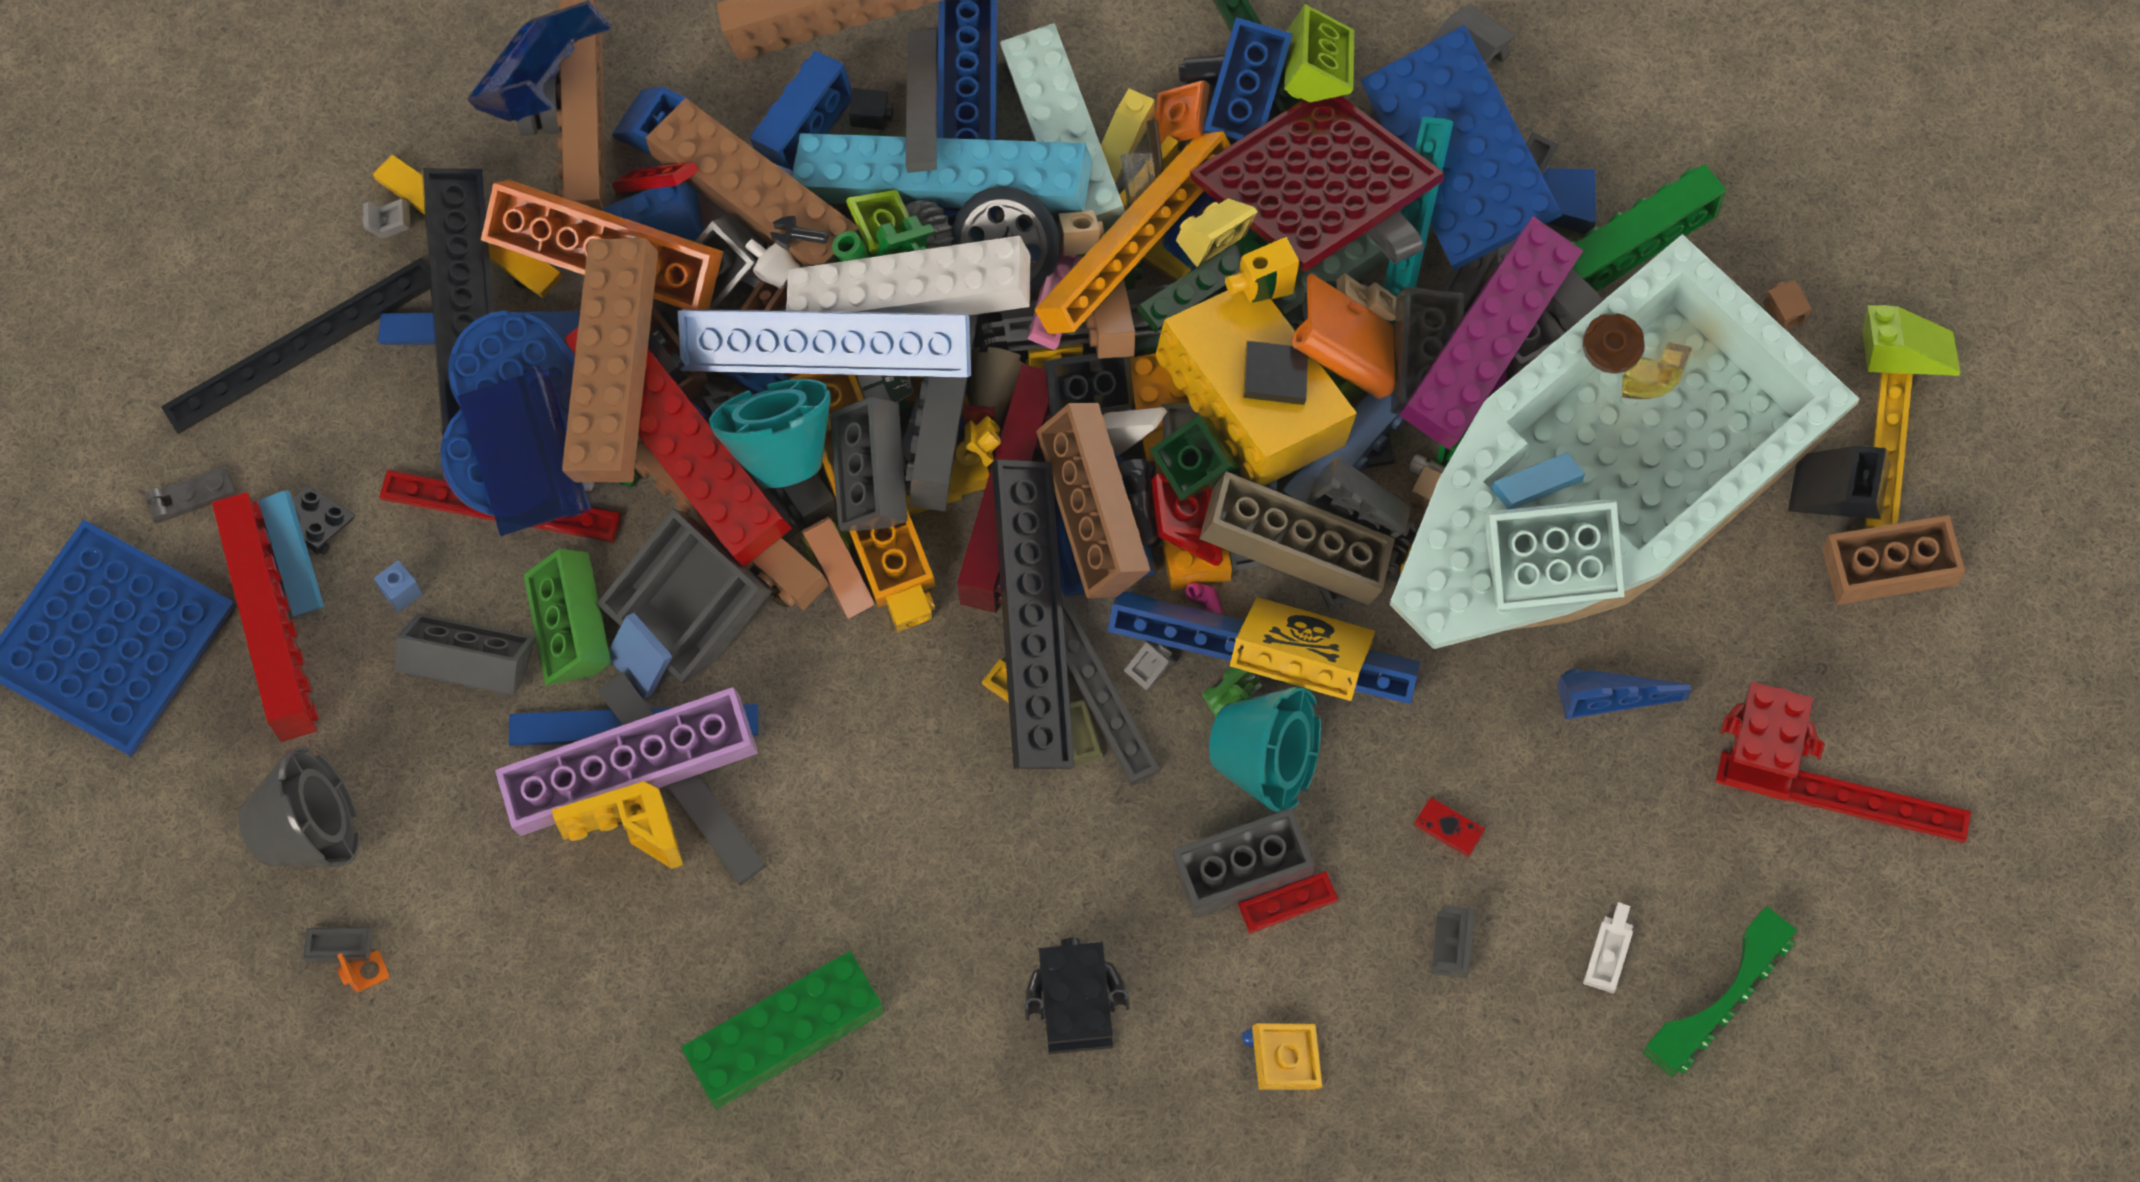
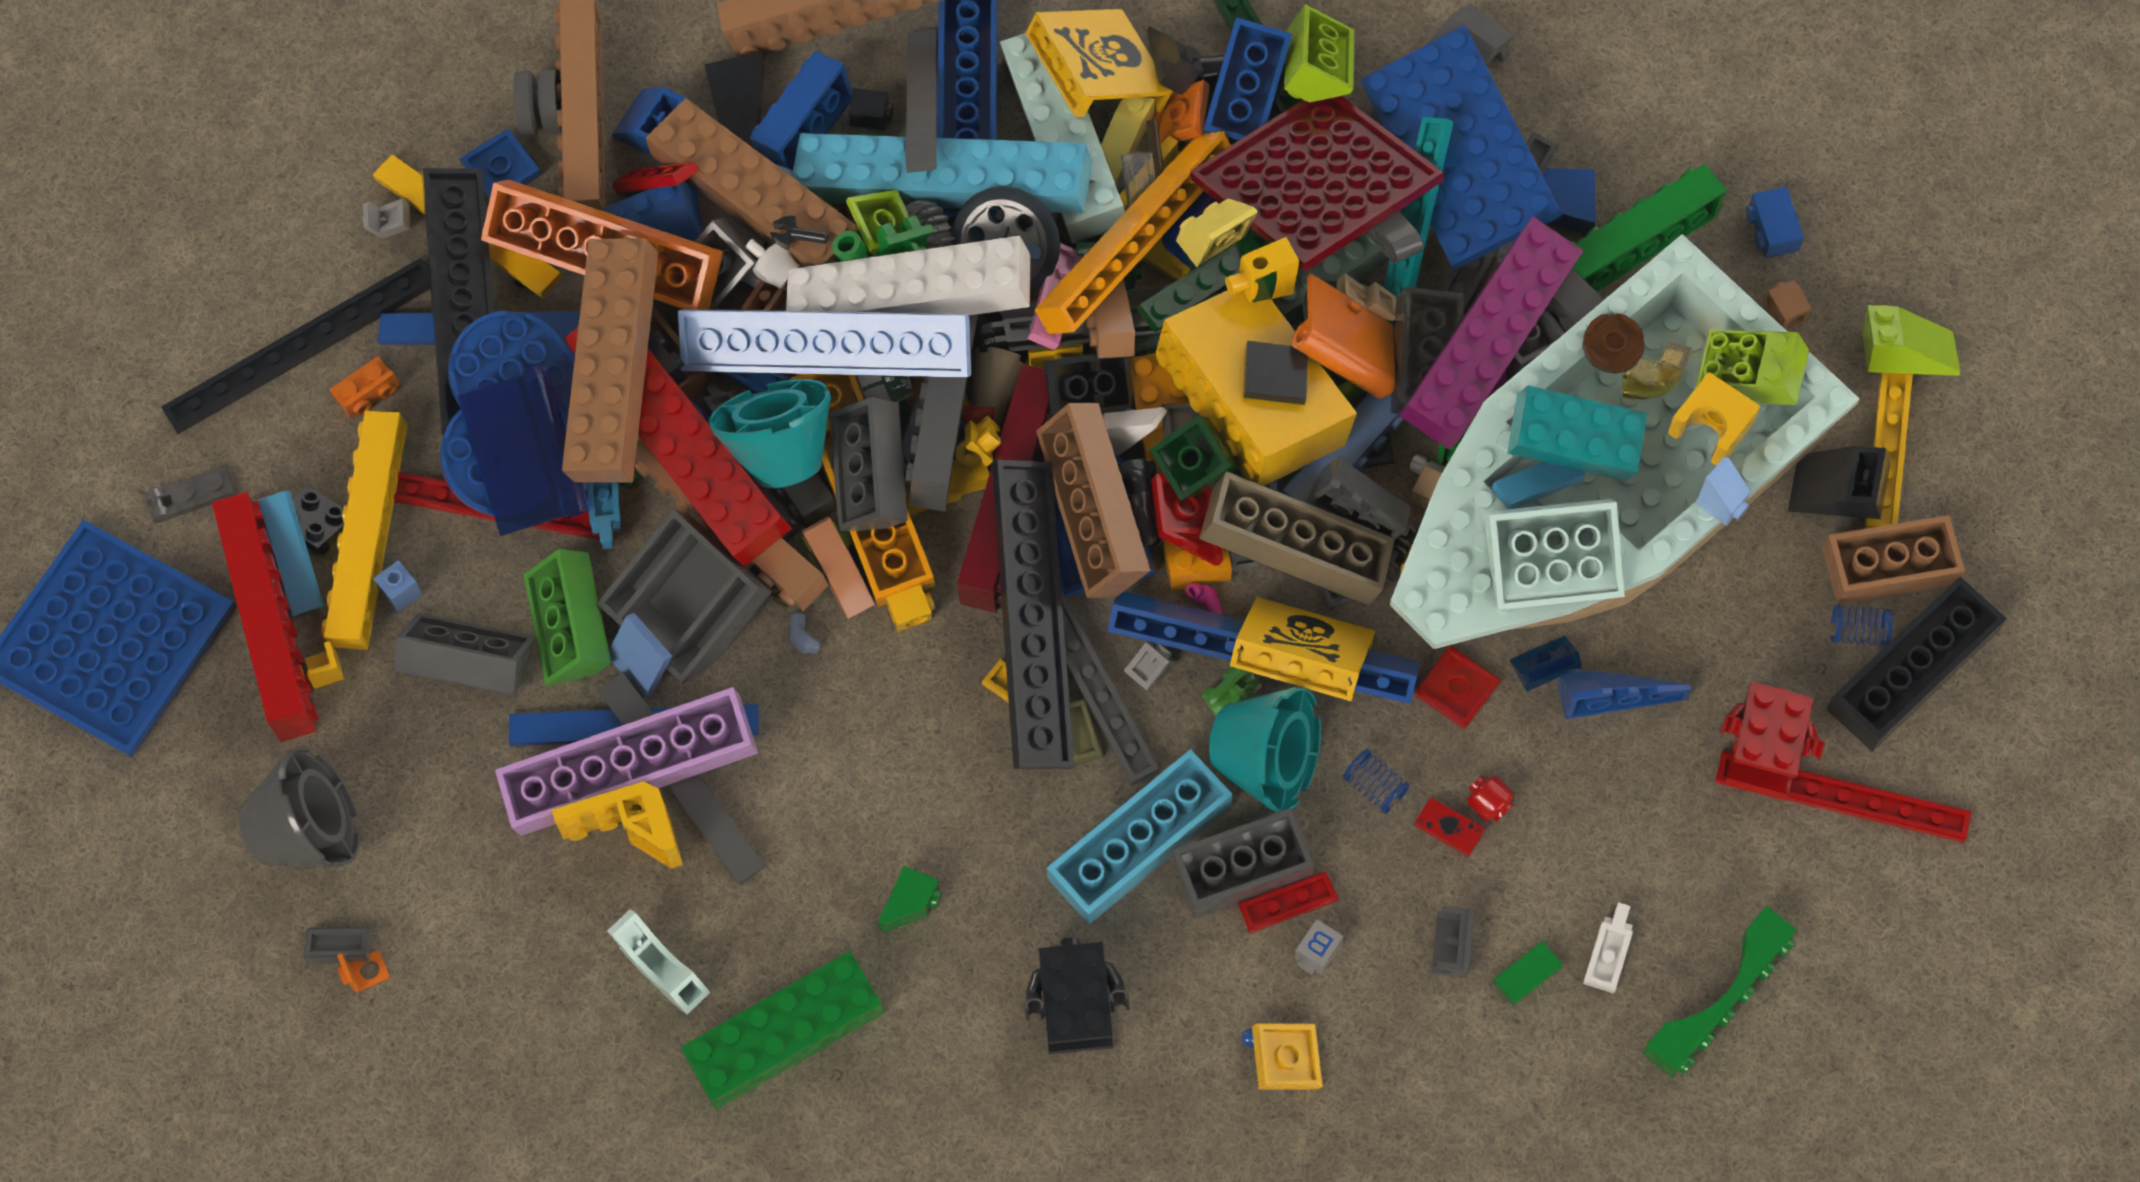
clear blue windscreen [467,0,613,122] -> none
tan brick [1058,210,1104,256] -> none
none -> yellow panel [305,641,344,689]
none -> yellow brick [322,411,408,650]
none -> orange bracket [329,356,400,419]
none -> blue plate [459,128,541,201]
none -> dark azure hinge [587,482,622,550]
none -> light aqua arch [607,909,710,1015]
none -> black slope [705,52,765,148]
none -> sand blue arm [789,613,821,654]
none -> green slope [878,866,943,933]
none -> yellow panel [1025,9,1173,117]
none -> medium azure brick [1047,749,1233,925]
none -> black slope [1147,26,1203,95]
none -> light grey brick [1295,919,1344,975]
none -> blue piece [1343,749,1410,814]
none -> red tile [1414,645,1501,729]
none -> red head [1467,775,1514,822]
none -> green tile [1493,941,1564,1006]
none -> teal brick [1507,385,1647,481]
none -> slope [1510,636,1582,692]
none -> yellow piece [1667,372,1761,466]
none -> lime slope [1696,330,1809,405]
none -> light blue slope [1696,456,1751,526]
none -> blue brick [1746,187,1804,258]
none -> black brick [1826,576,2007,752]
none -> blue piece [1830,604,1893,647]

